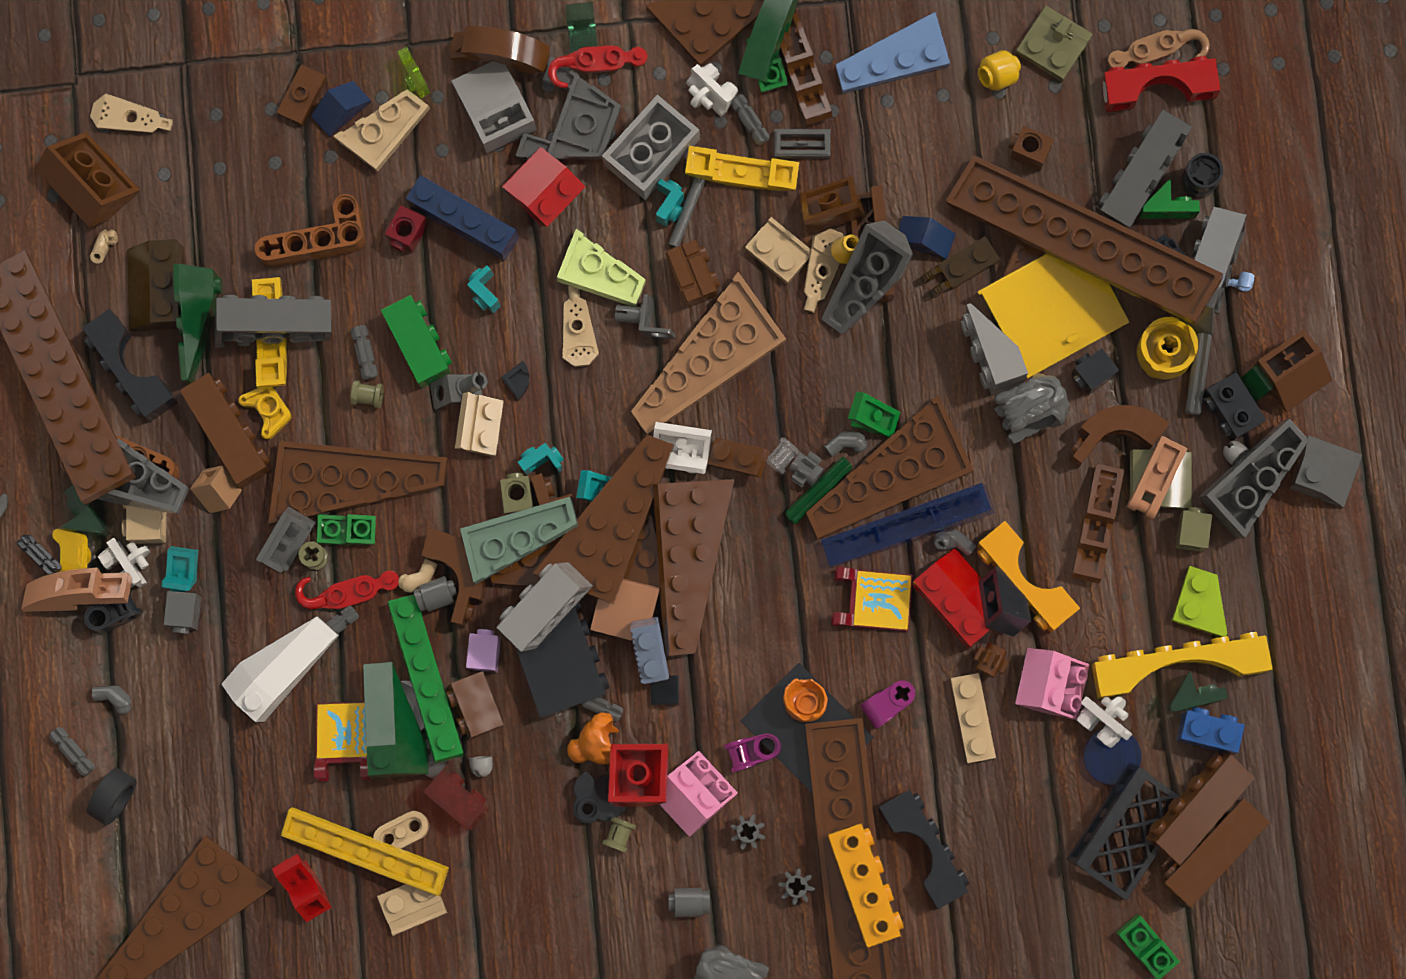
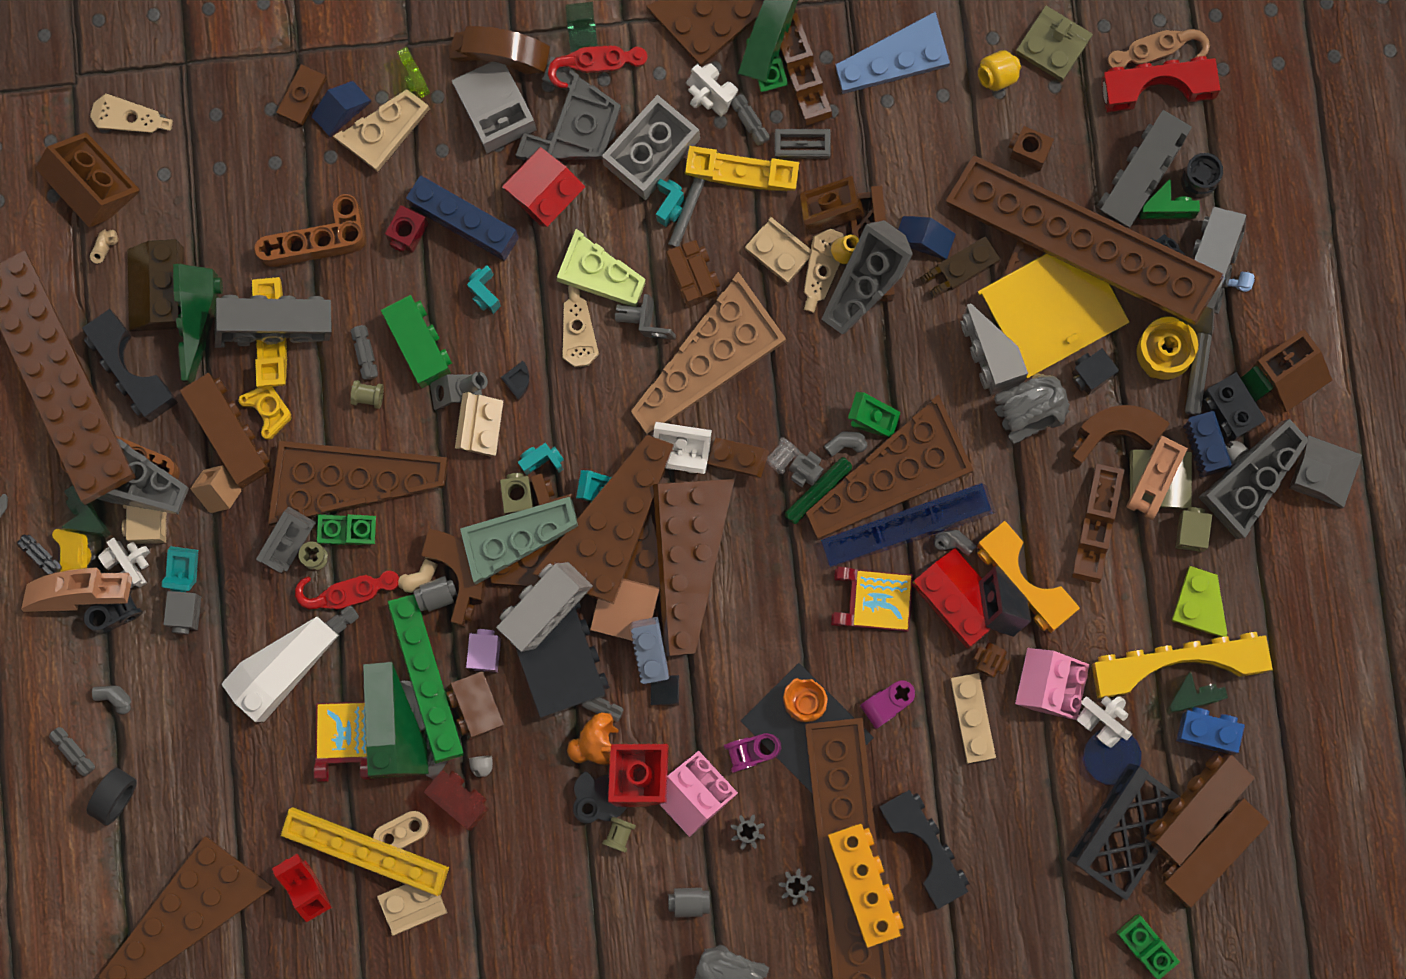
none -> dark blue brick [1183,411,1232,477]

